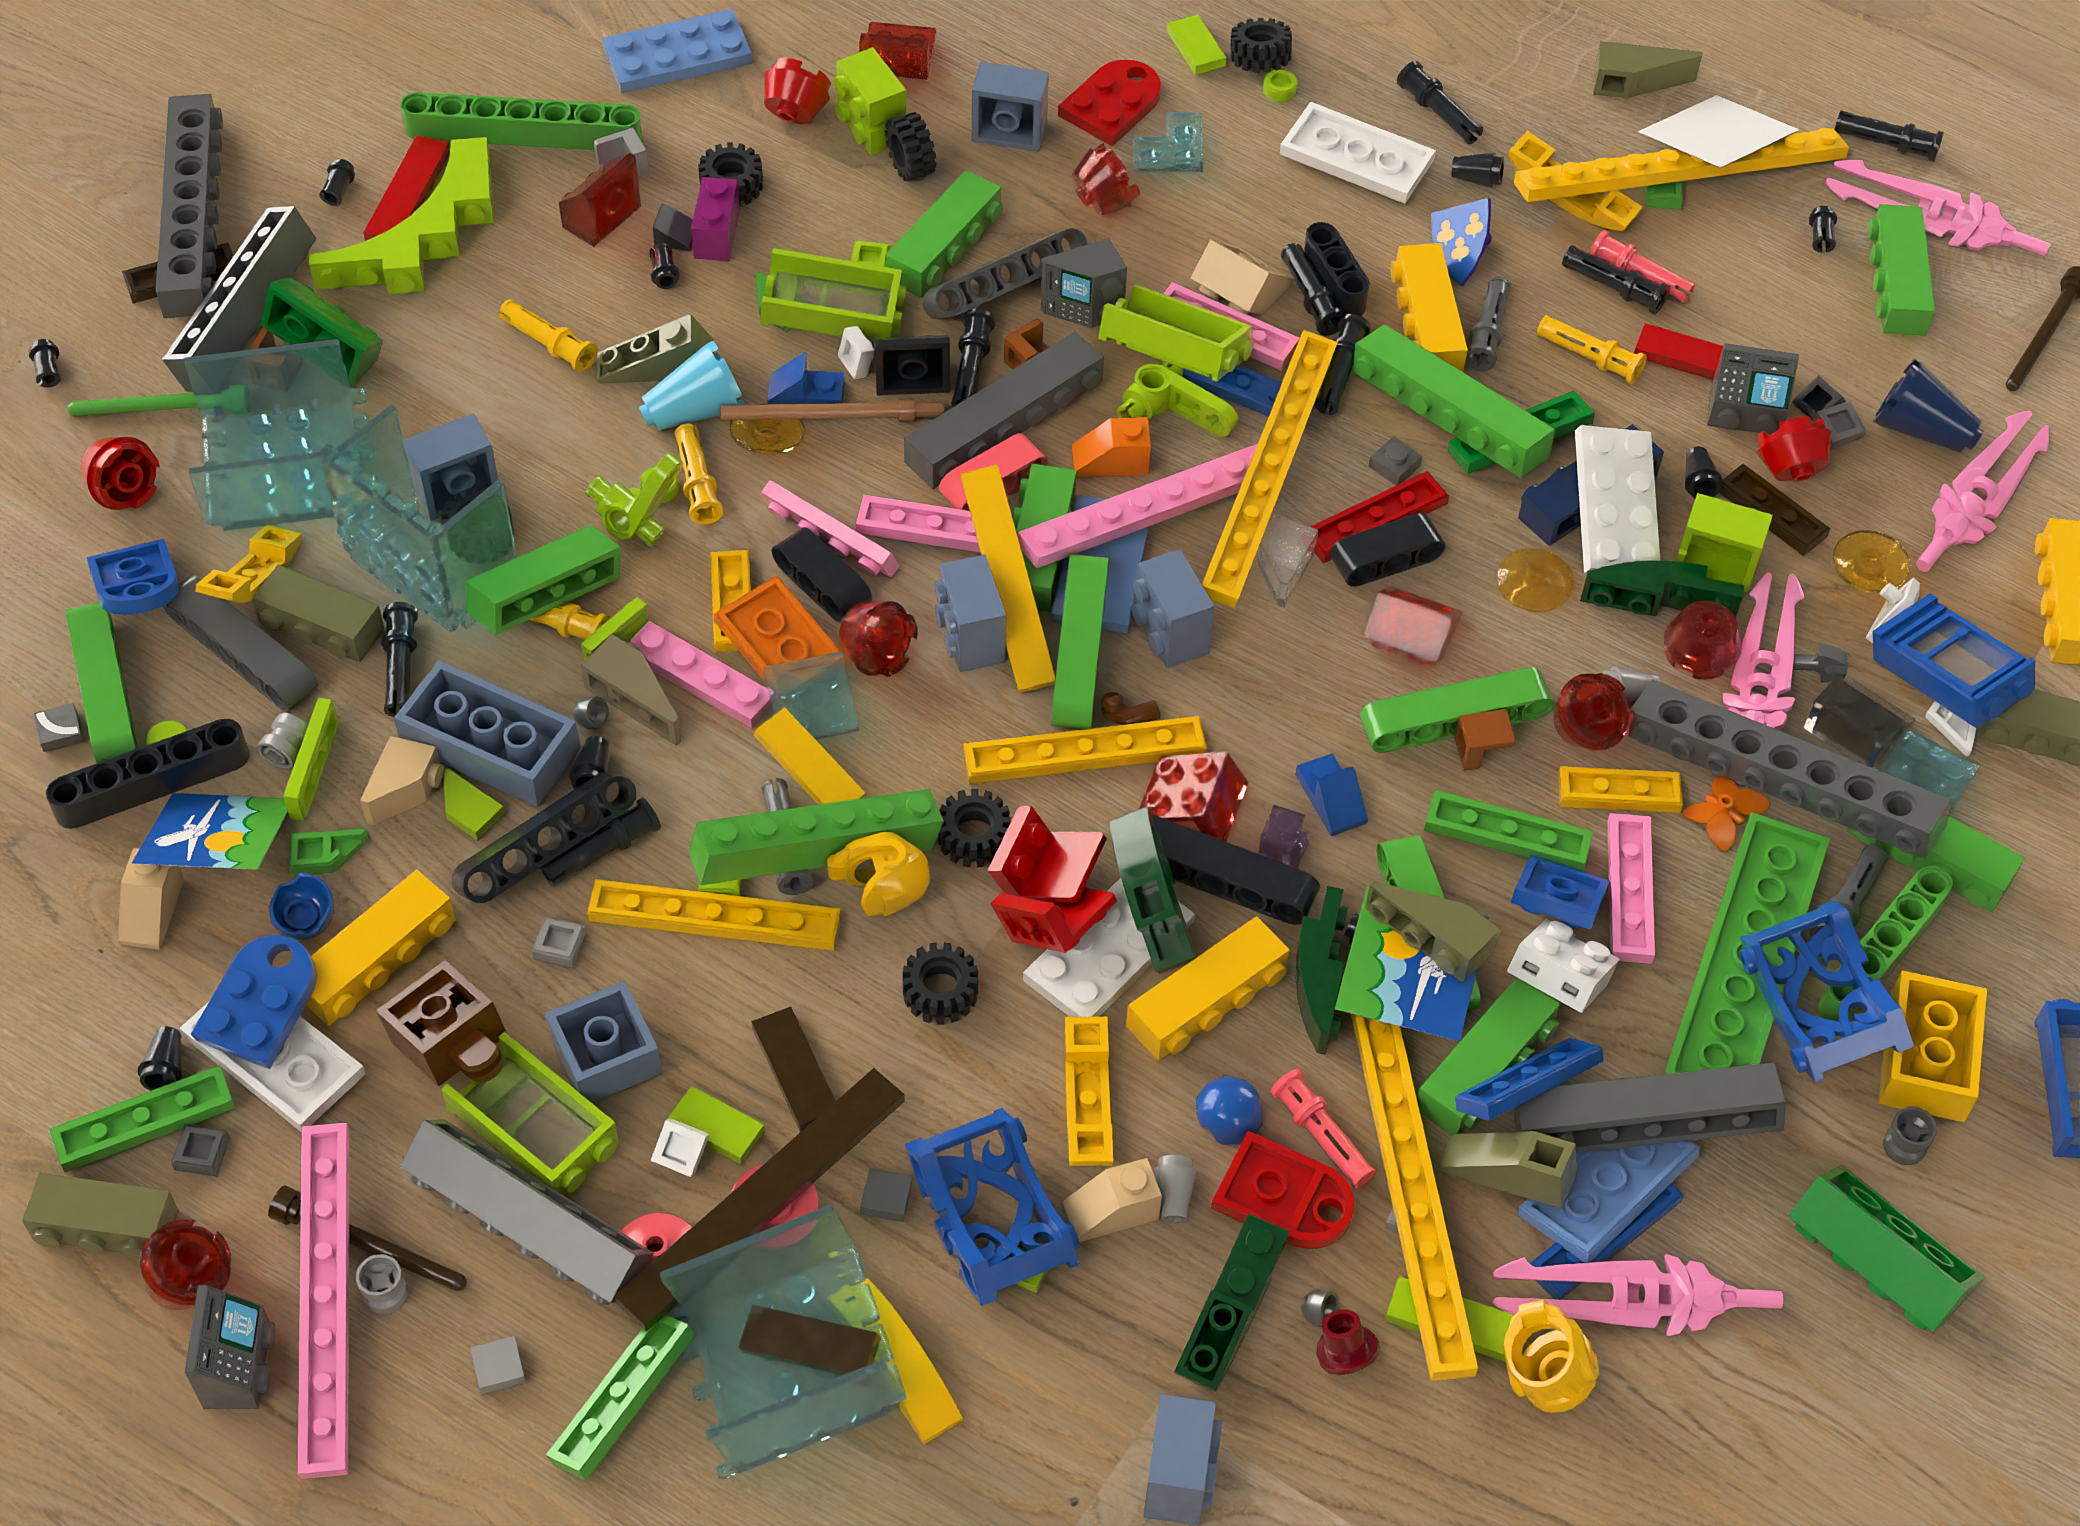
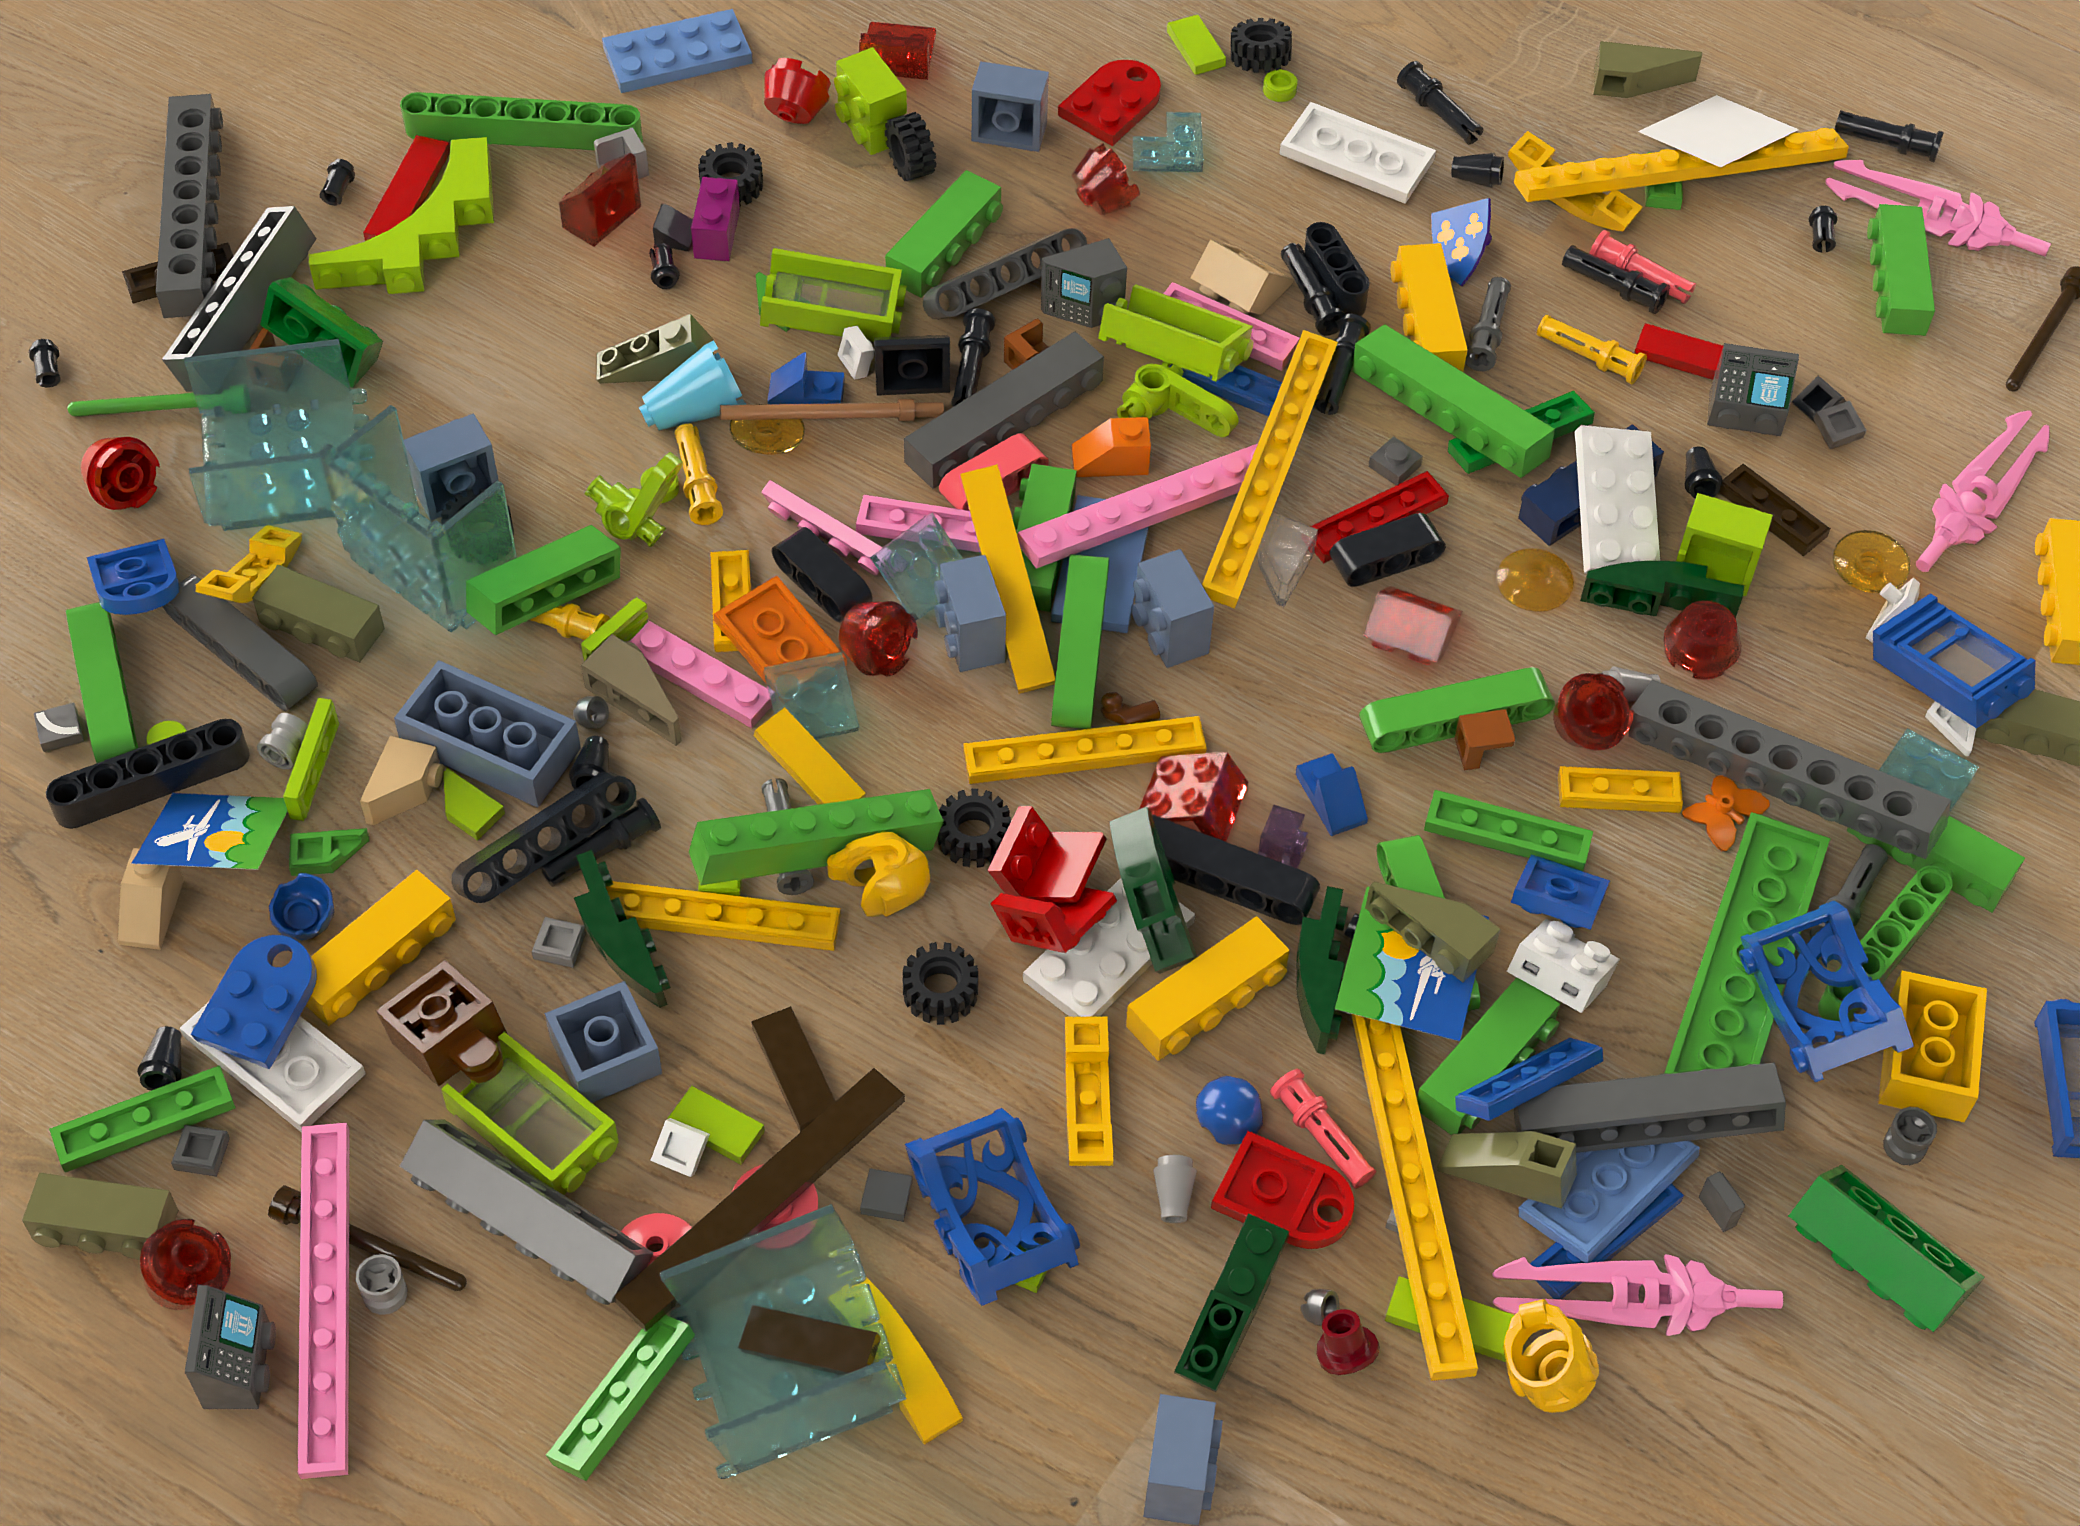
black pin [381,602,418,717] -> none
light grey tile [470,1335,526,1395] -> none
yellow pin [499,299,598,373] -> none
lime tile [851,240,891,267] -> none
tan slope [1062,1158,1162,1242] -> none
bright pink plate [1607,813,1655,964] -> none
bright pink sword [1723,572,1805,786] -> none
red cone [1757,416,1831,482] -> none
dark grey bar [1793,643,1849,683] -> none
clear smoke slope [1804,676,1915,768] -> none
dark blue cone [1873,358,1983,452] -> none
none -> dark green slope [574,850,671,1008]
none -> clear light blue plate [870,513,963,621]
none -> dark grey tile [1699,1171,1745,1232]

